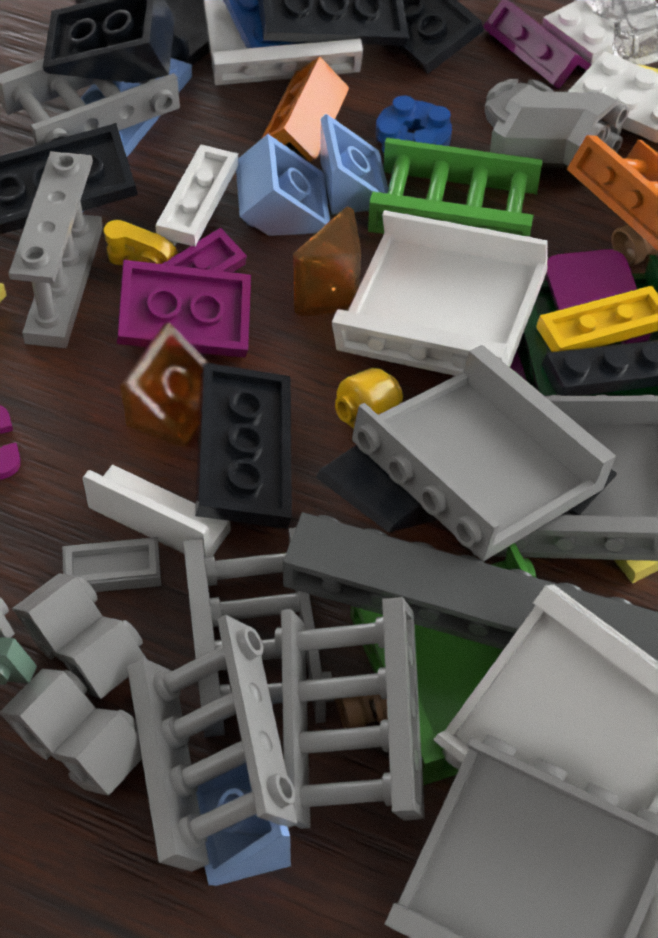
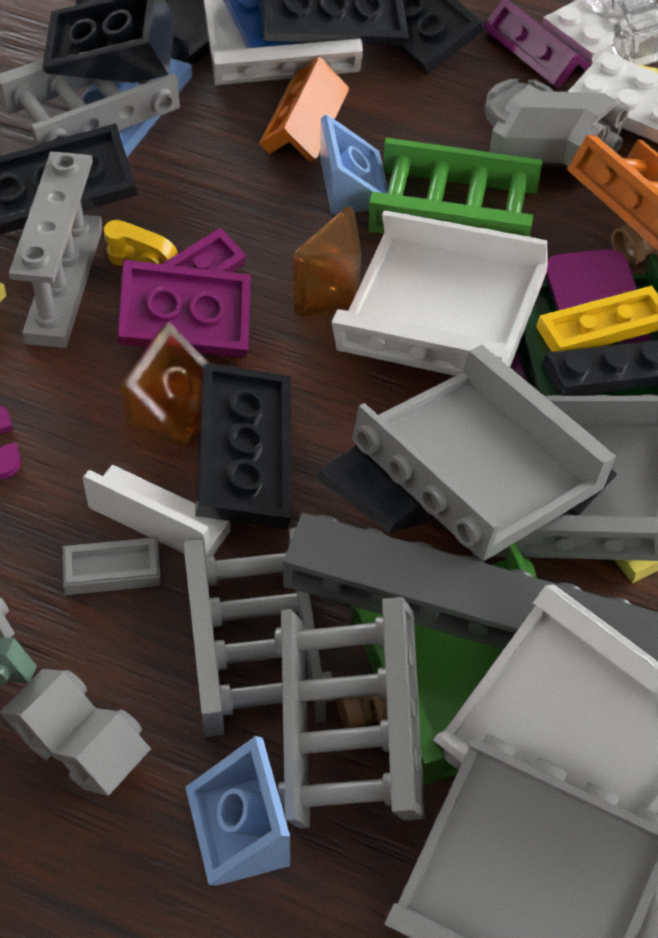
light grey brick [12,573,147,699] -> none
light grey fence [127,615,298,872] -> none
white panel [156,145,238,247] -> none
light blue slope [236,134,331,236] -> none
yellow head [335,368,403,429] -> none
blue plate [375,95,452,152] -> none

